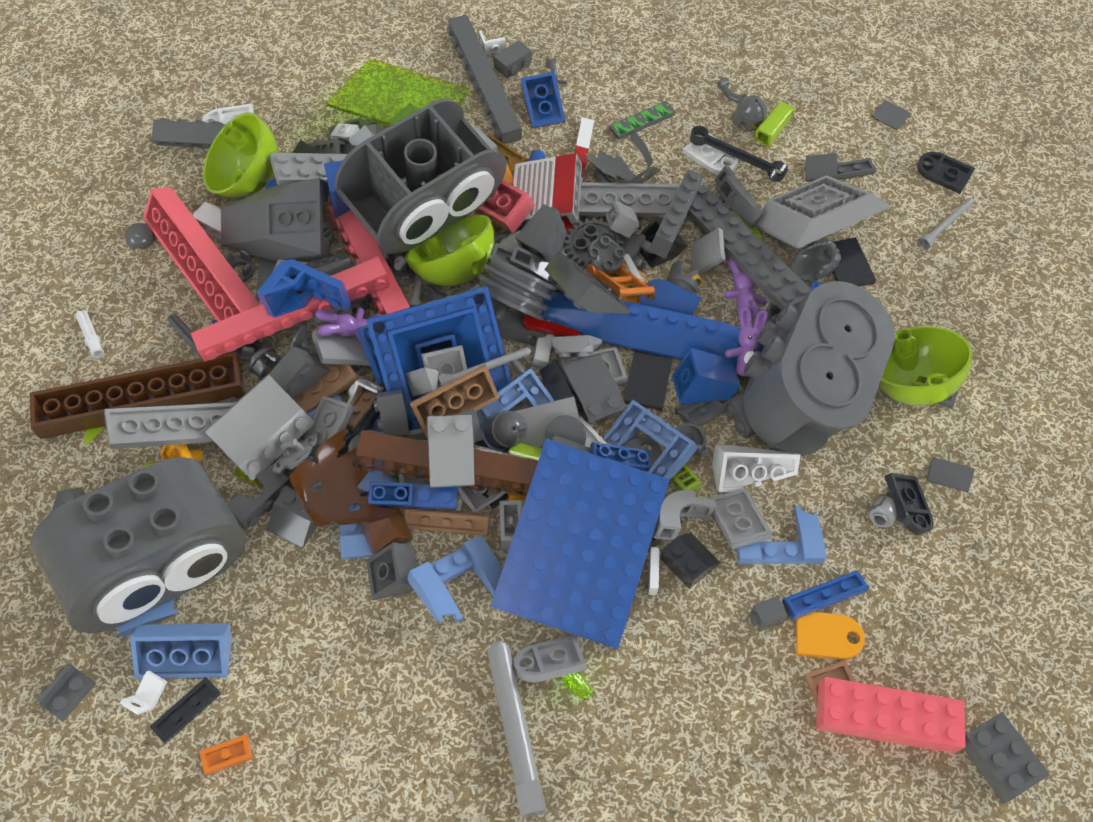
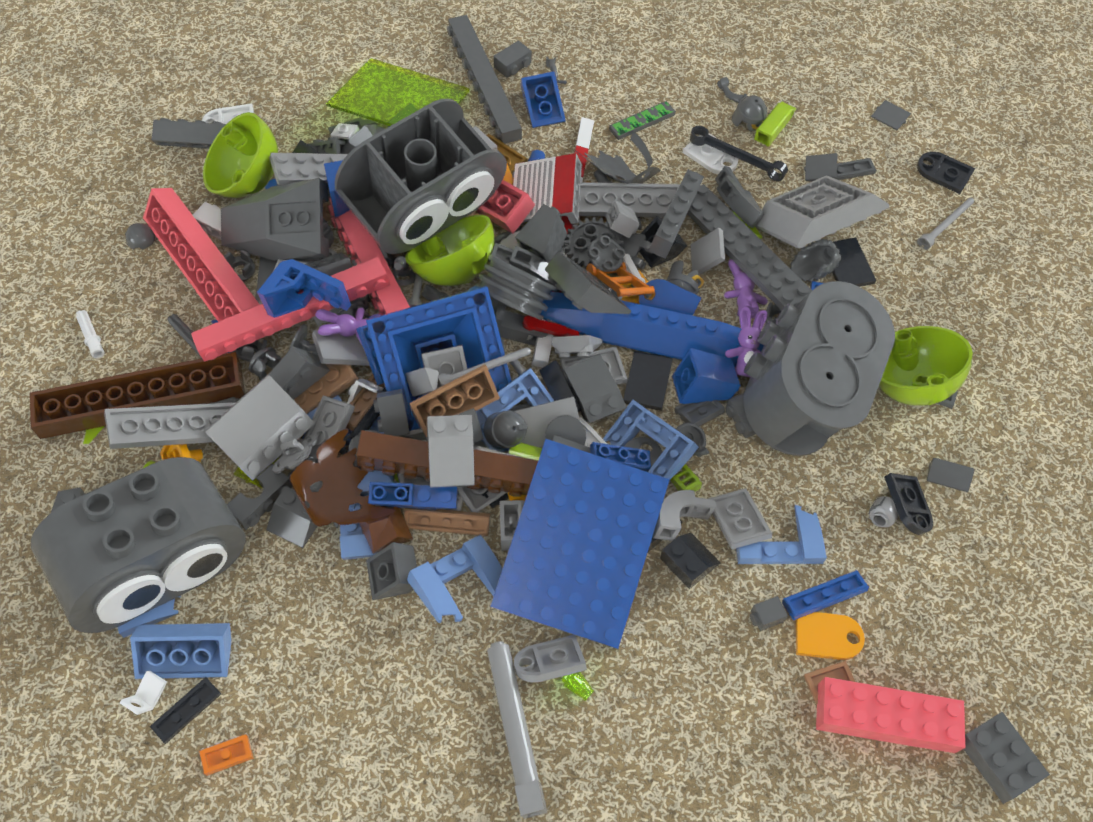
dark grey bracket [36,663,96,722] -> none
white bracket [479,30,506,55] -> none
white tile [648,547,659,596] -> none
white wedge [712,445,801,492] -> none

